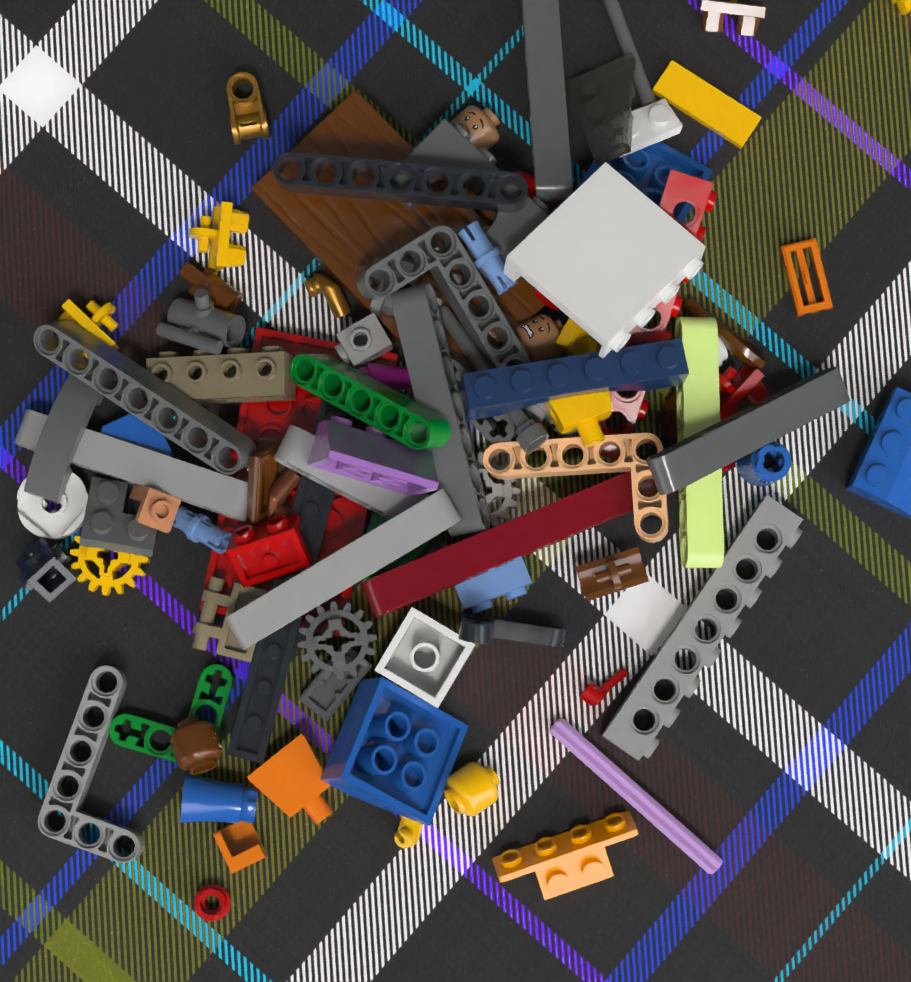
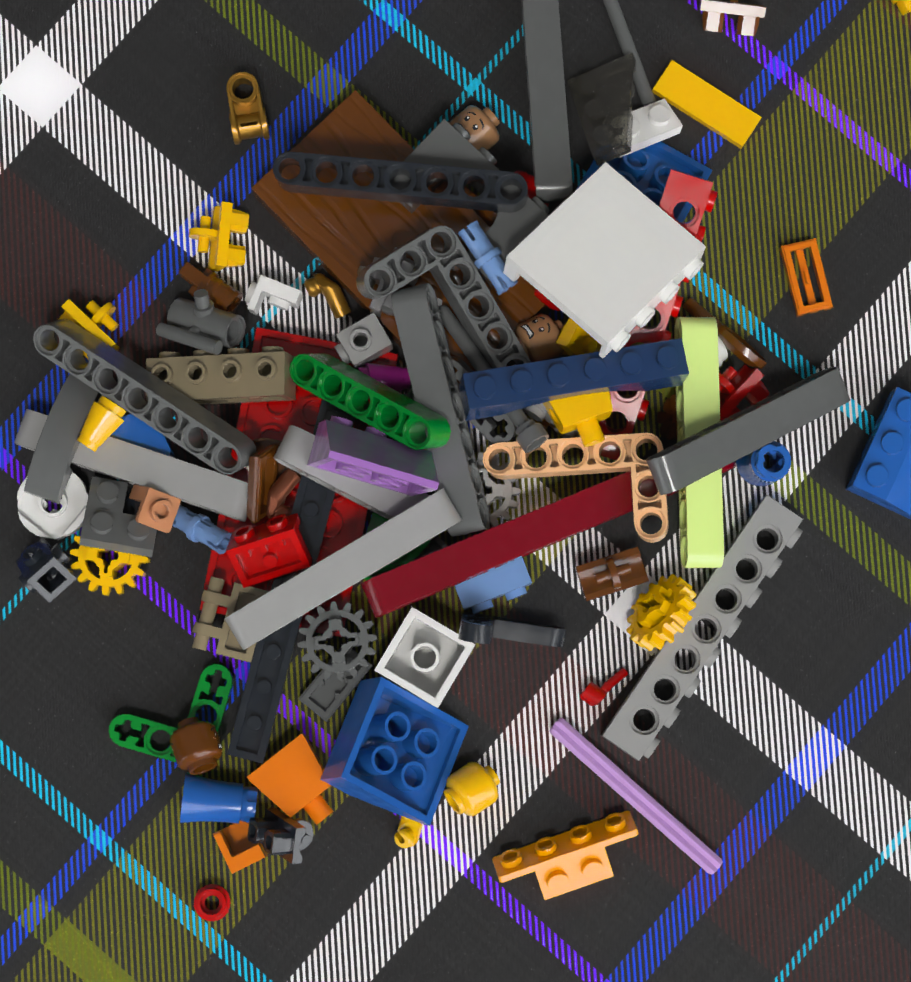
light grey beam [37,665,144,863] -> none
none -> yellow cone [77,395,127,452]
none -> white bracket [245,275,303,315]
none -> black hips [247,808,314,864]
none -> yellow gear [626,574,696,651]

